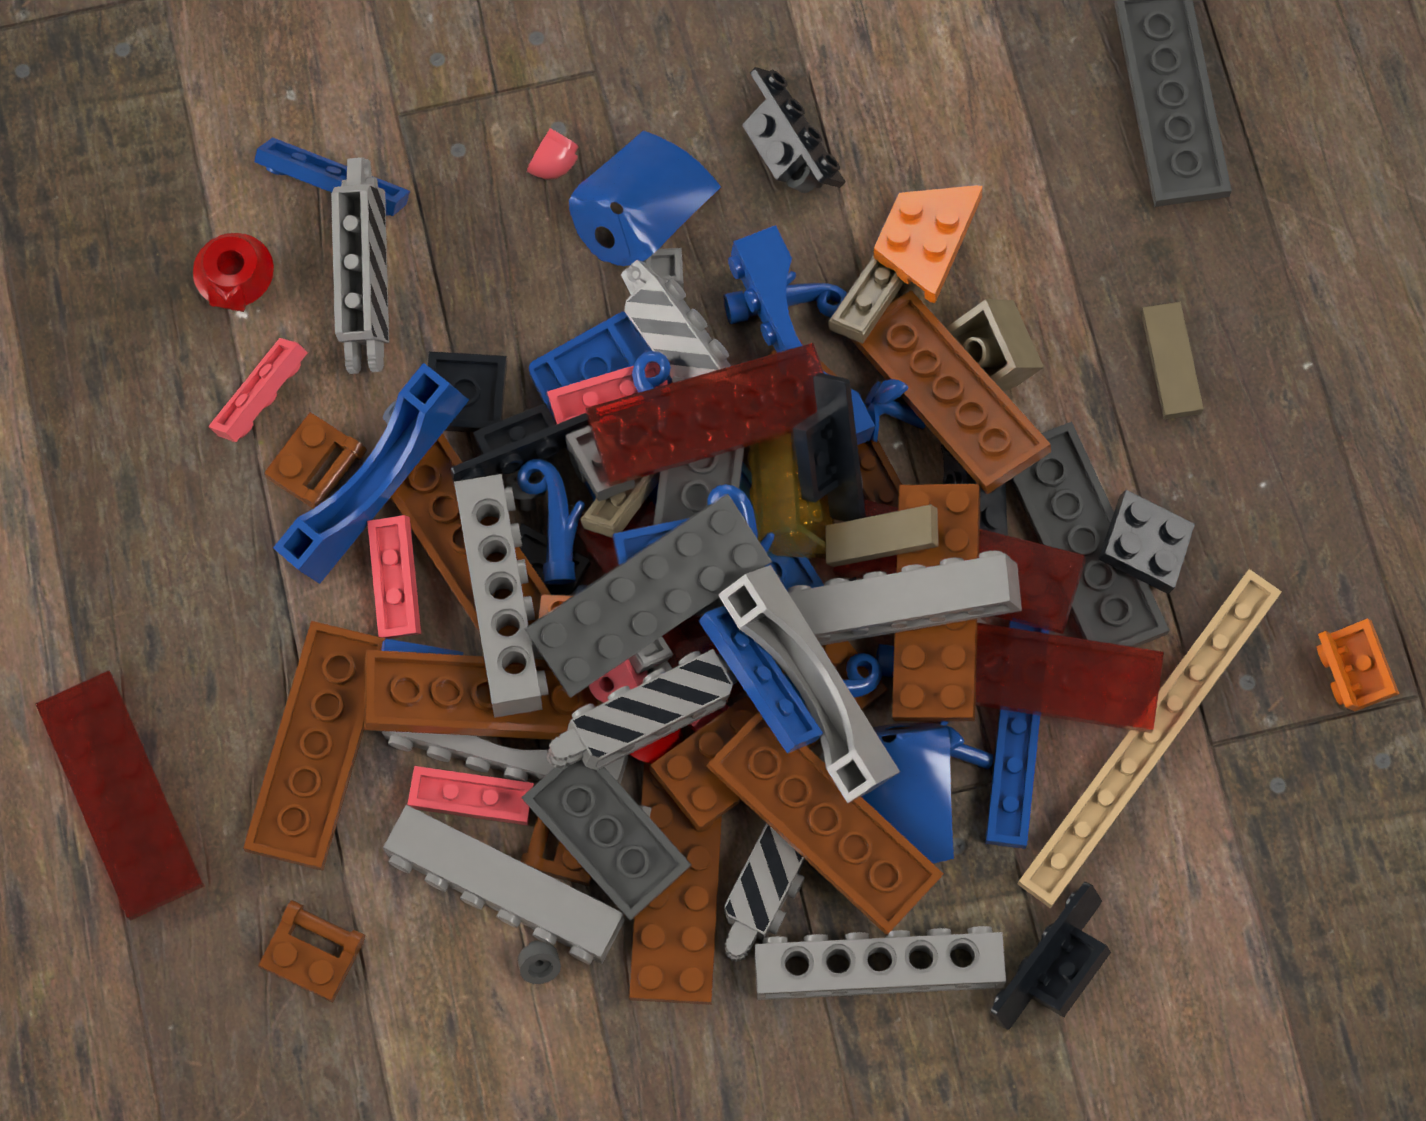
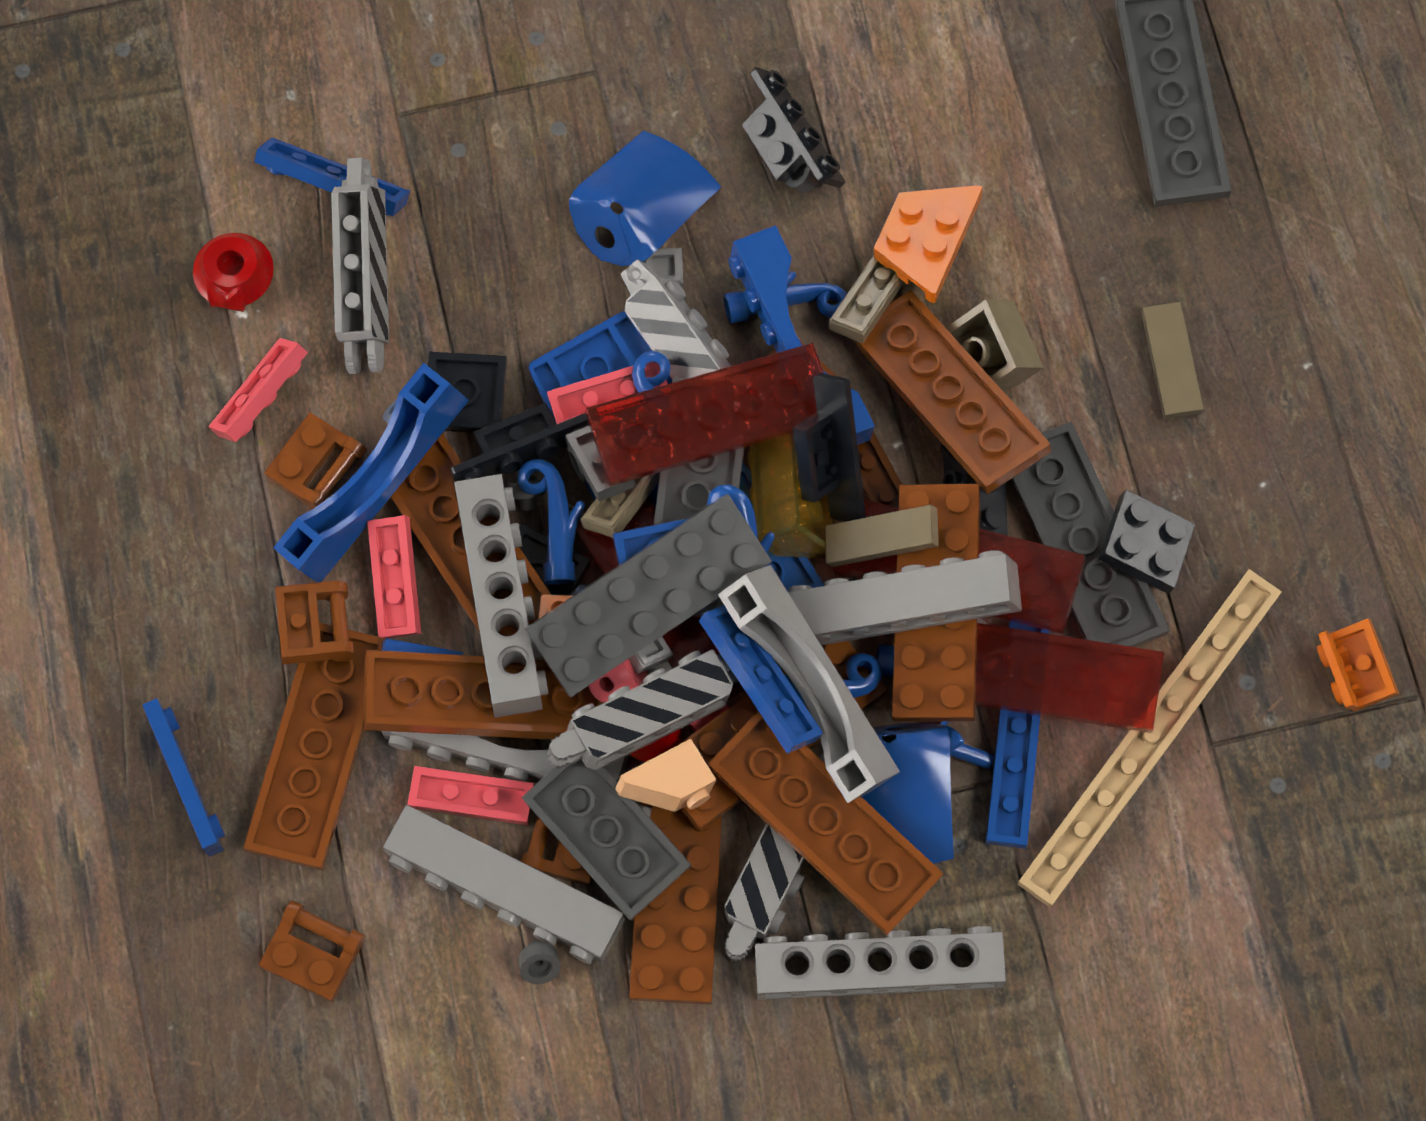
clear red plate [36,670,205,921] -> none
coral piece [527,128,579,179] -> none
blue plant [864,379,926,442] -> none
black bracket [991,881,1111,1030] -> none
none -> blue plate [142,698,226,857]
none -> dark orange plate [275,580,355,665]
none -> light nougat slope [615,739,716,812]

